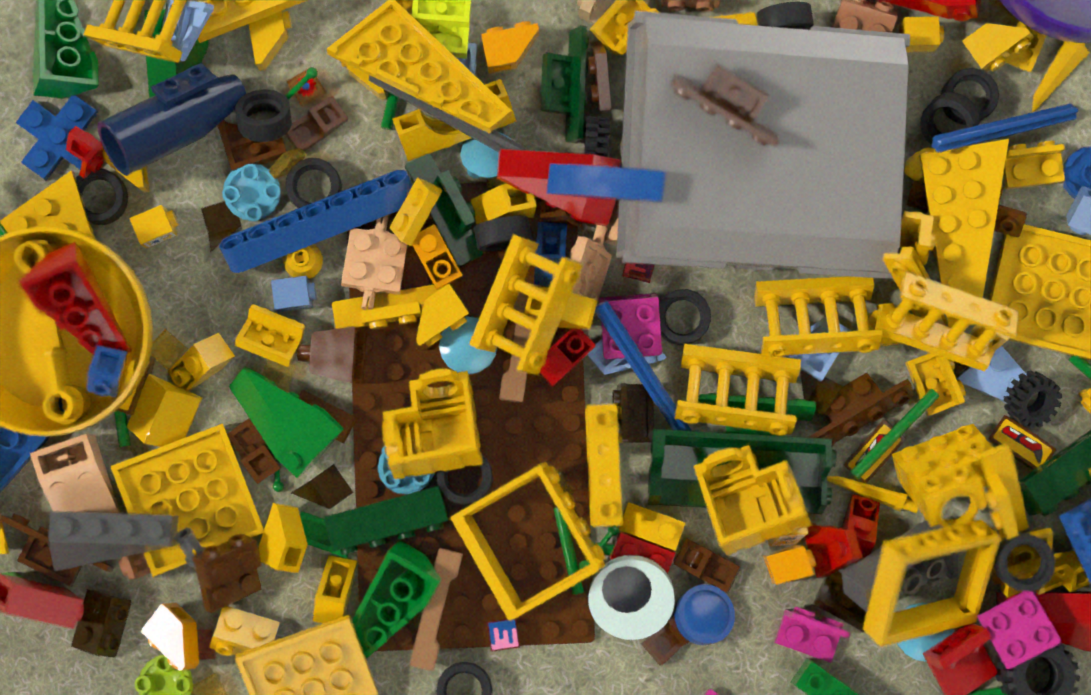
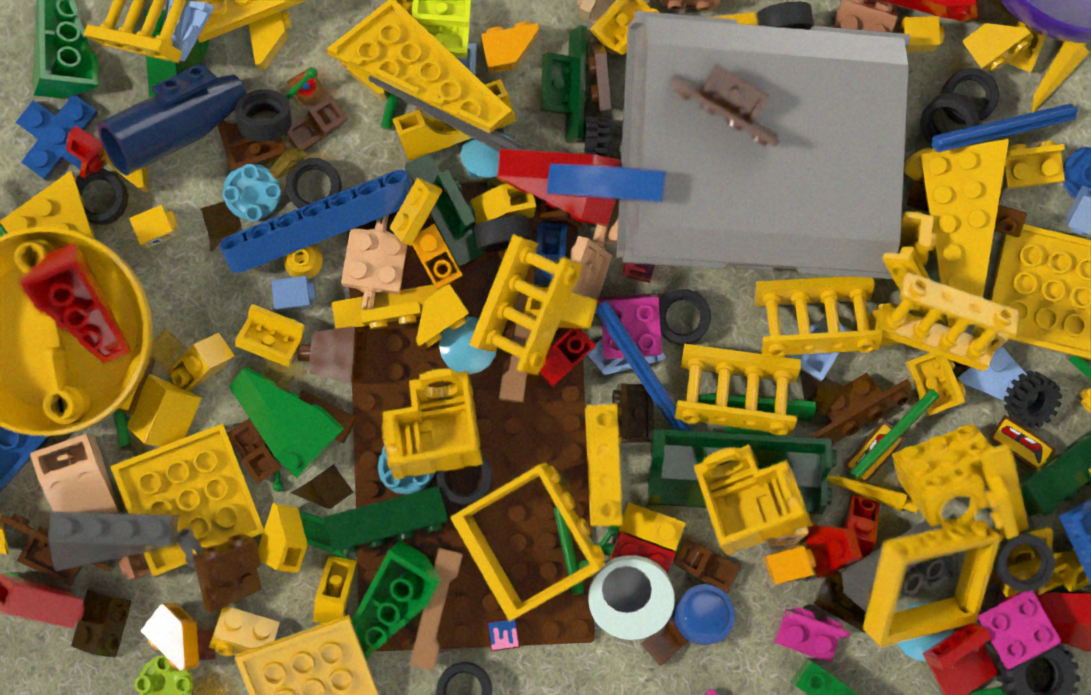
blue bracket [87,345,127,397] -> none

